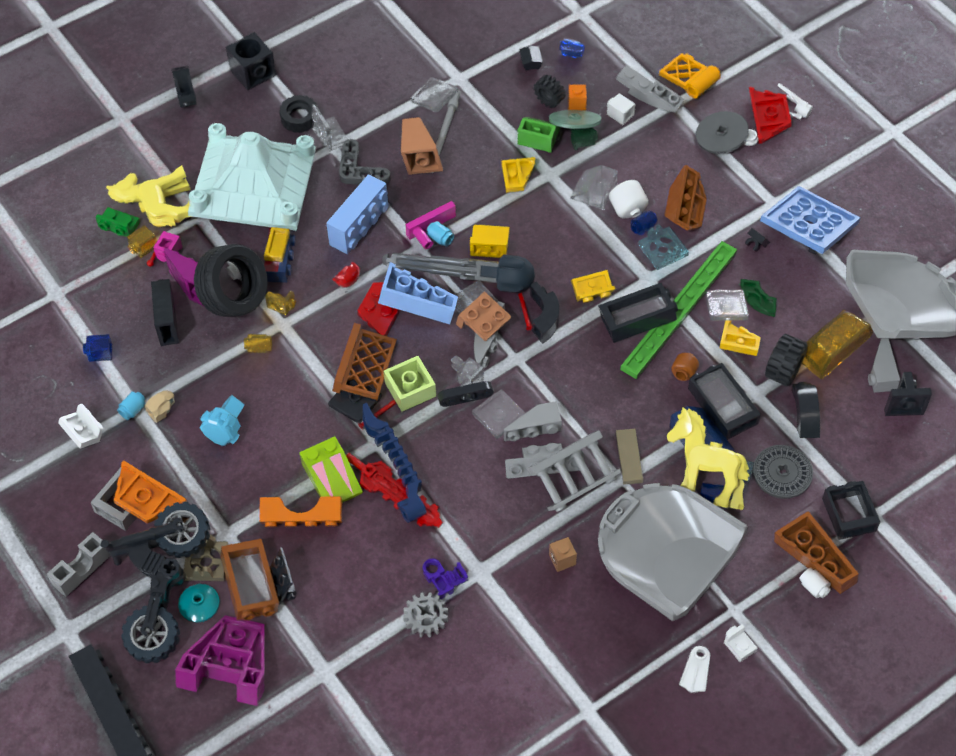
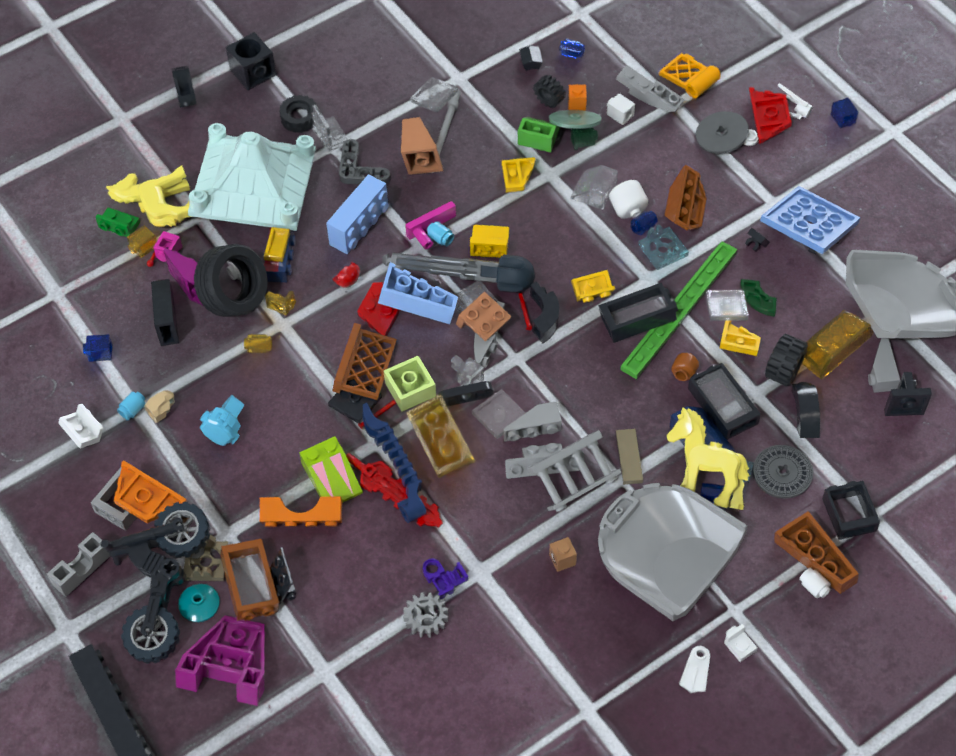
none -> clear yellow windscreen [406,394,476,478]
none -> clear blue brick [830,98,859,129]

